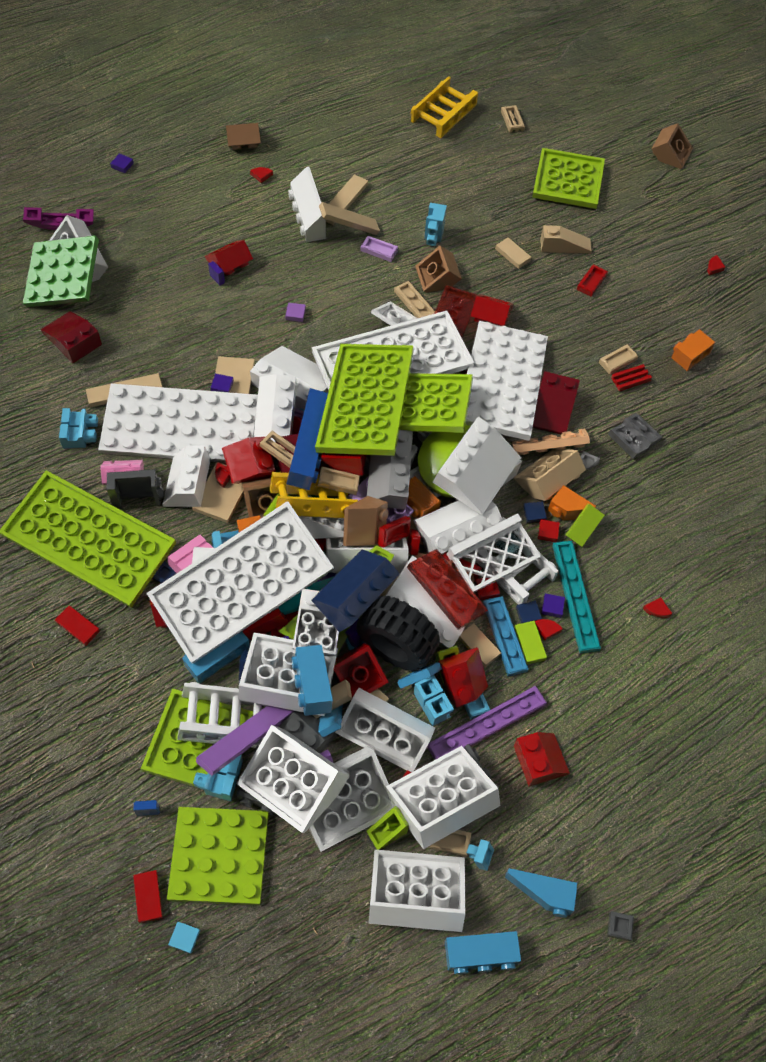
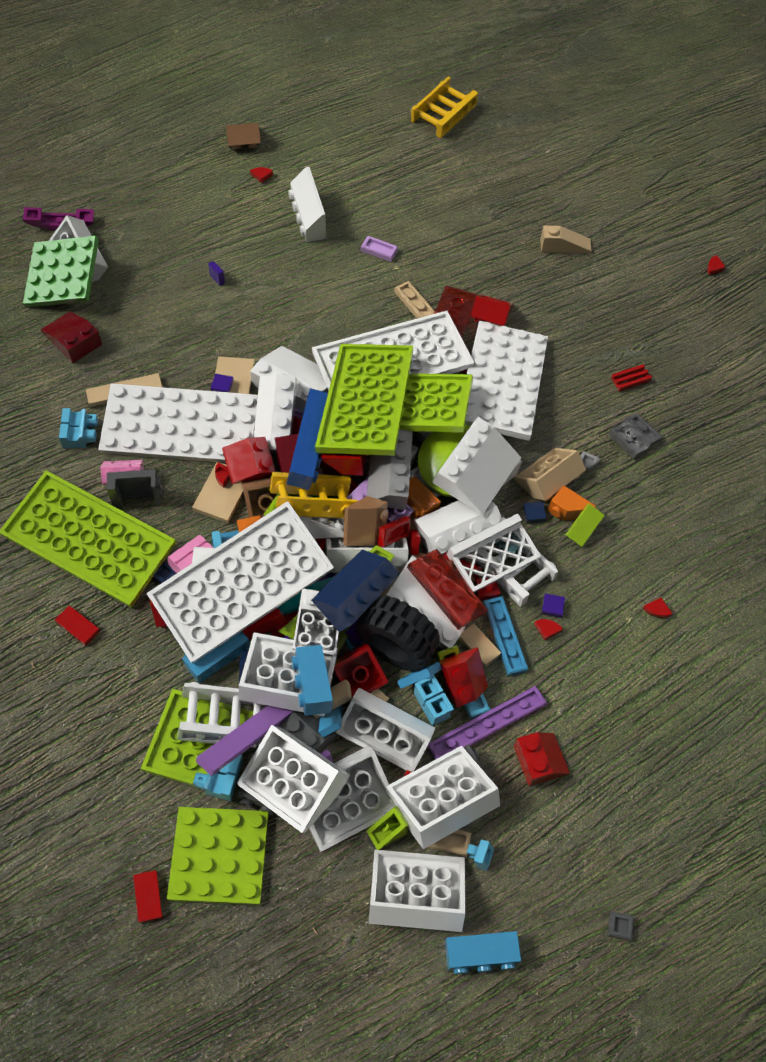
dark purple tile [110,153,134,173] -> none
blue tile [133,800,160,816] -> none
white slope [162,445,211,507] -> none
medium azure tile [168,922,200,954] -> none
red slope [205,240,253,276] -> none
tan tile [260,430,295,468] -> none
medium lavender tile [285,303,306,322] -> none
tan tile [318,467,360,495] -> none
tan tile [319,202,380,235] -> none
tan tile [326,174,368,225] -> none
white slope [371,301,418,326] -> none
medium nougat slope [415,245,462,293] -> none
medium azure hips [424,203,447,246] -> none
tan tile [495,238,531,269] -> none
tan tile [501,105,525,133] -> none
dark azure slope [505,868,577,918] -> none
light nougat wing [512,428,590,455] -> none
lime tile [514,621,547,664] -> none
dark blue tile [516,601,542,623] -> none
lime plate [532,148,605,209] -> none
dark red slope [532,371,580,435] -> none
red tile [537,519,560,542] -> none
teal tile [552,541,601,654] -> none
red tile [576,264,608,297] -> none
tan tile [599,344,638,375] -> none
medium nougat slope [651,123,693,169] -> none
orange brick [671,329,715,371] -> none

